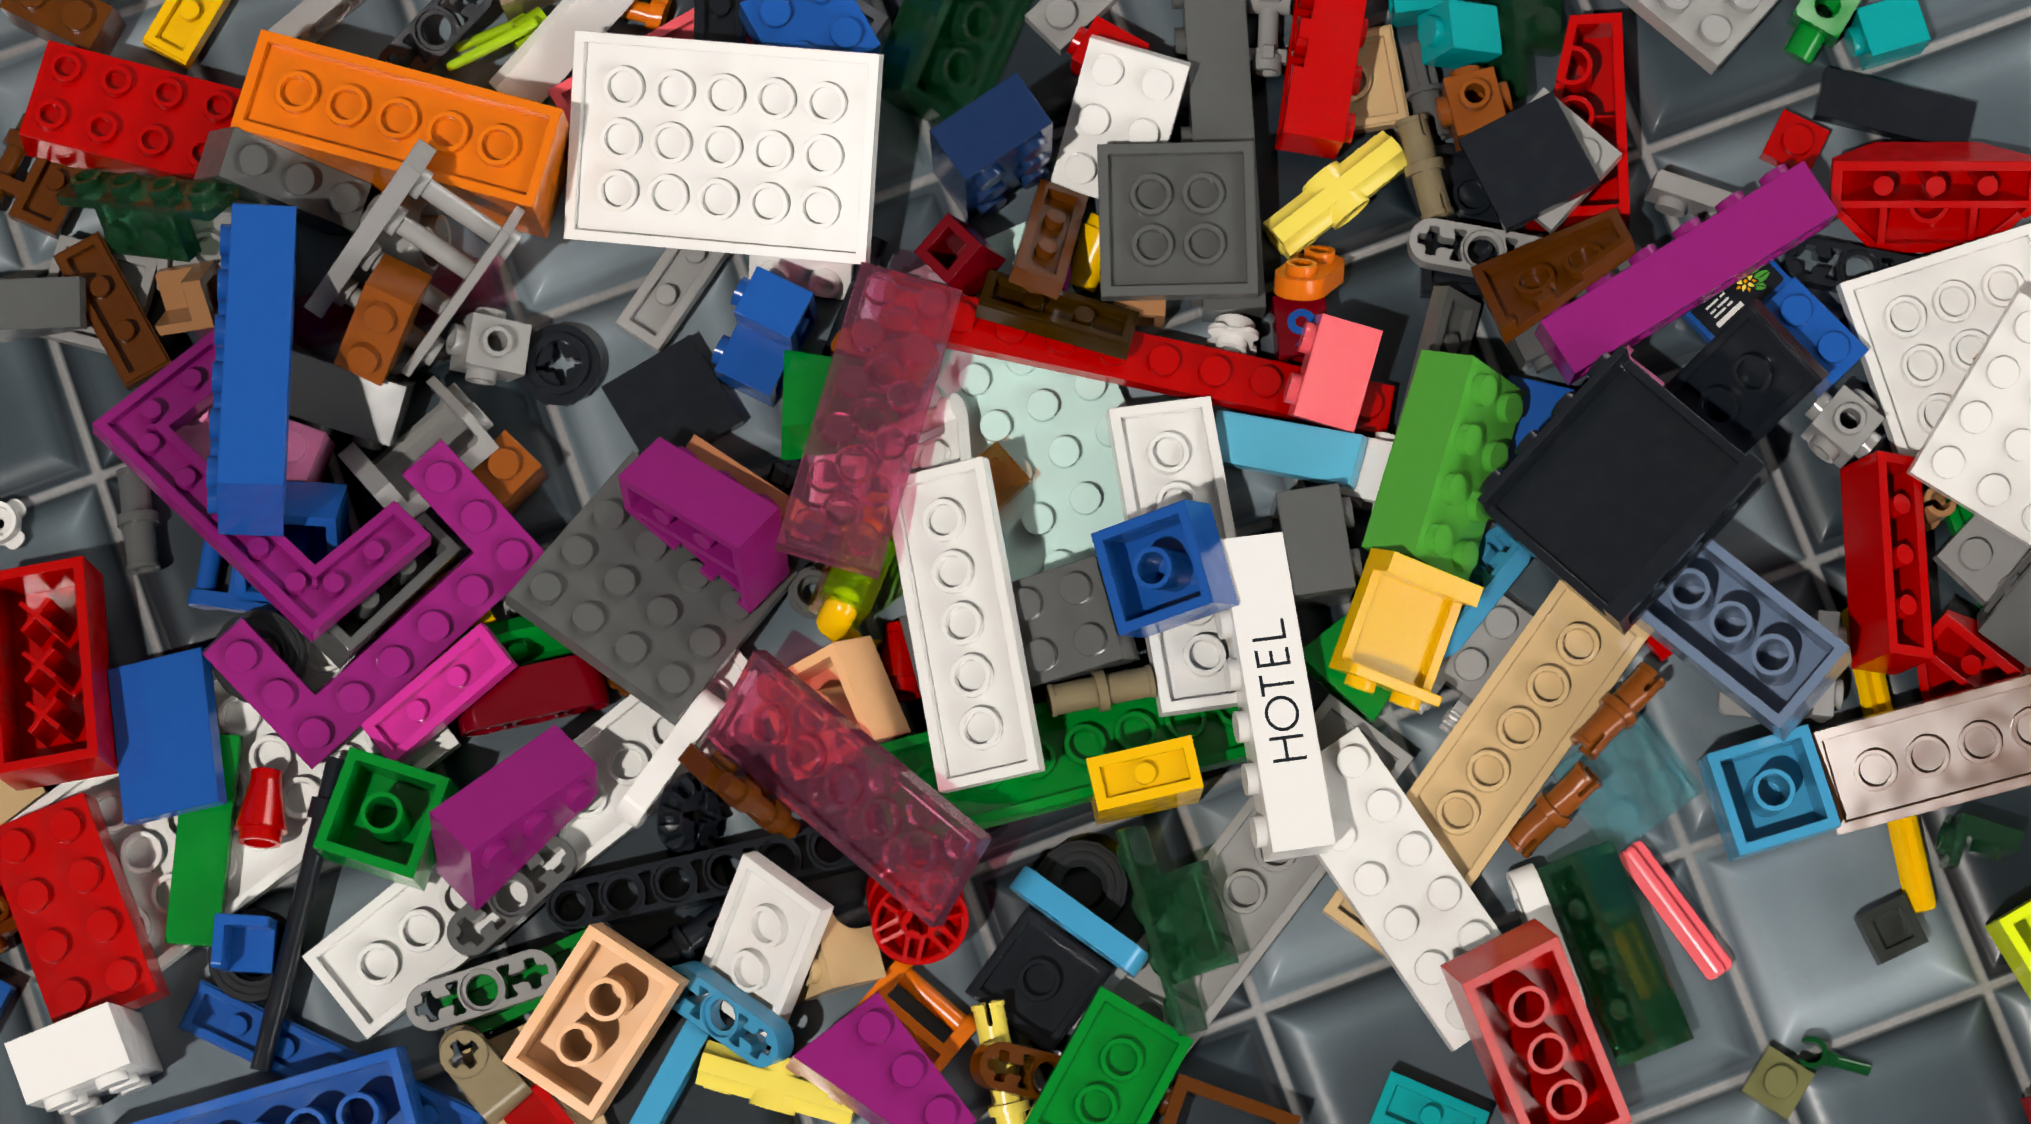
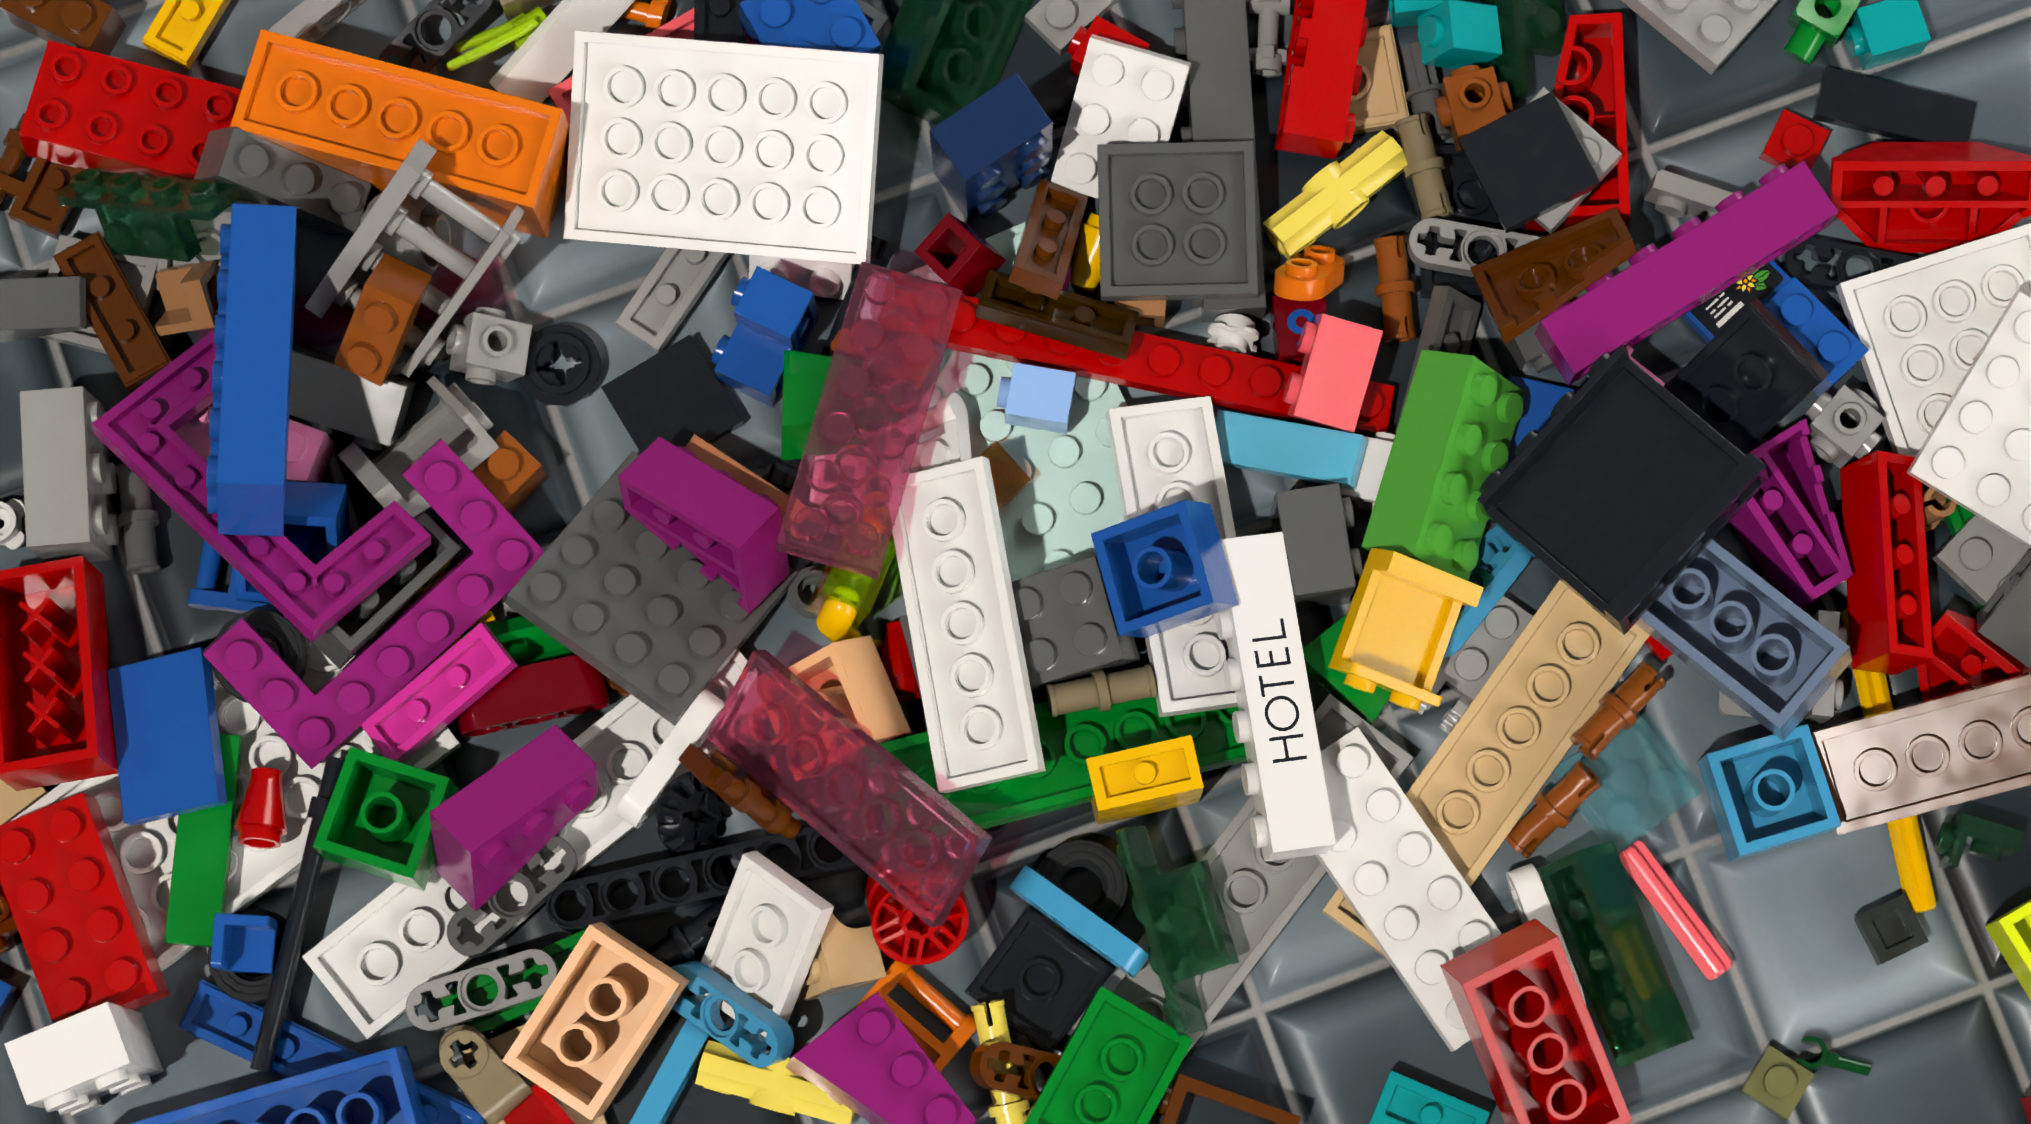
none -> light grey brick [20,386,120,562]
none -> light blue brick [997,362,1076,434]
none -> dark orange pin [1373,235,1417,343]
none -> magenta wedge [1729,418,1853,610]

